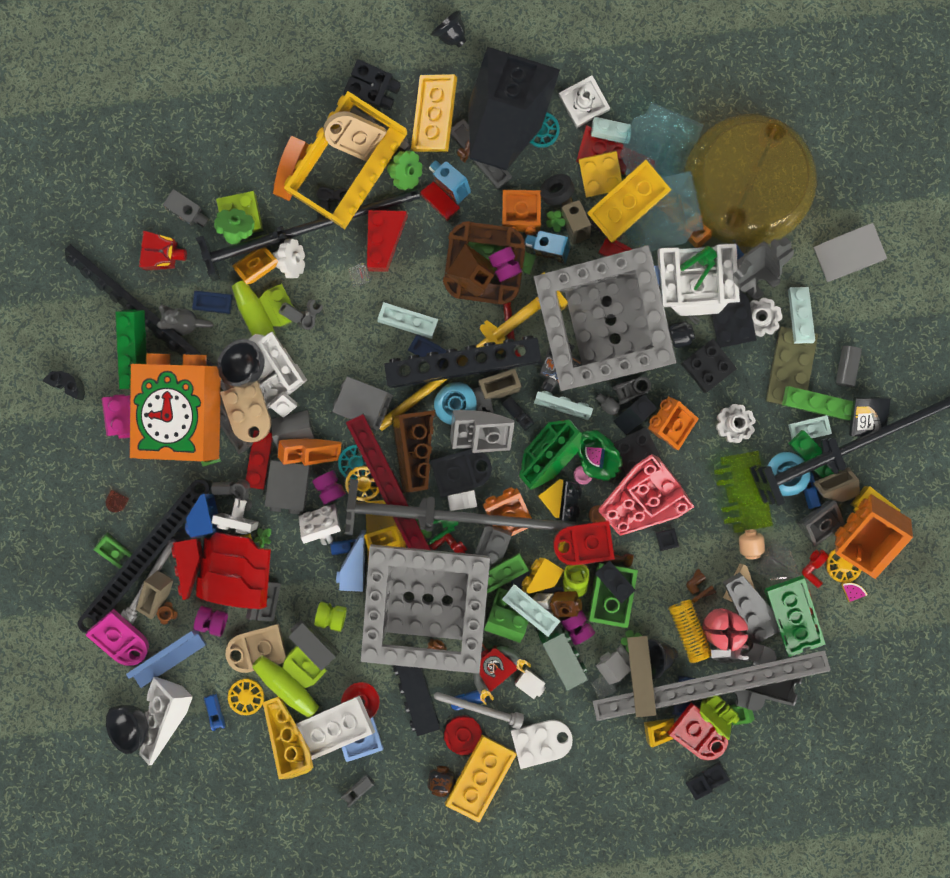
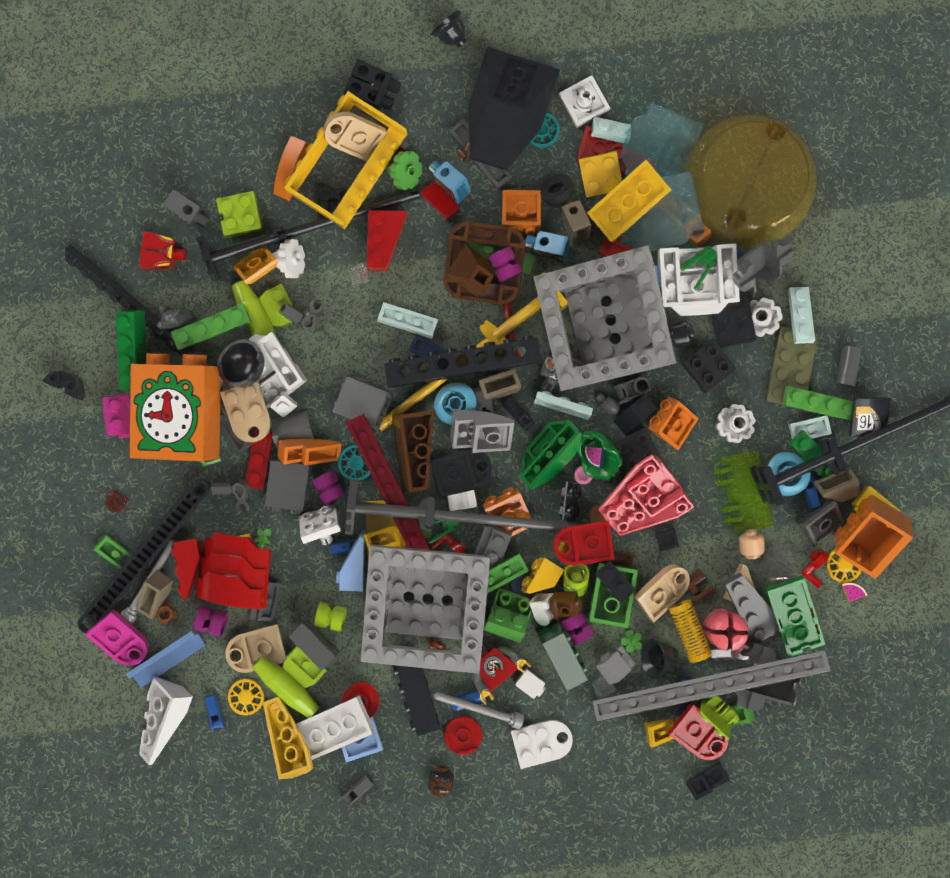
black cylinder [106,705,149,754] -> none
blue slope [185,494,223,538] -> none
dark blue tile [192,290,233,314] -> none
white plate [212,498,259,534] -> none
bright green plant [214,209,255,244] -> none
yellow wheel [345,466,380,501] -> none
yellow plate [411,74,457,152] -> none
yellow plate [445,735,517,822] -> none
light aqua plate [502,584,560,637] -> none
yellow slope [538,479,564,518] -> none
bright green plant [546,210,566,232] -> none
dark tan slope [627,636,656,717] -> none
light grey slope [813,223,887,282] -> none
none -> bright green plate [171,303,251,351]
none -> tan plate [634,564,690,623]

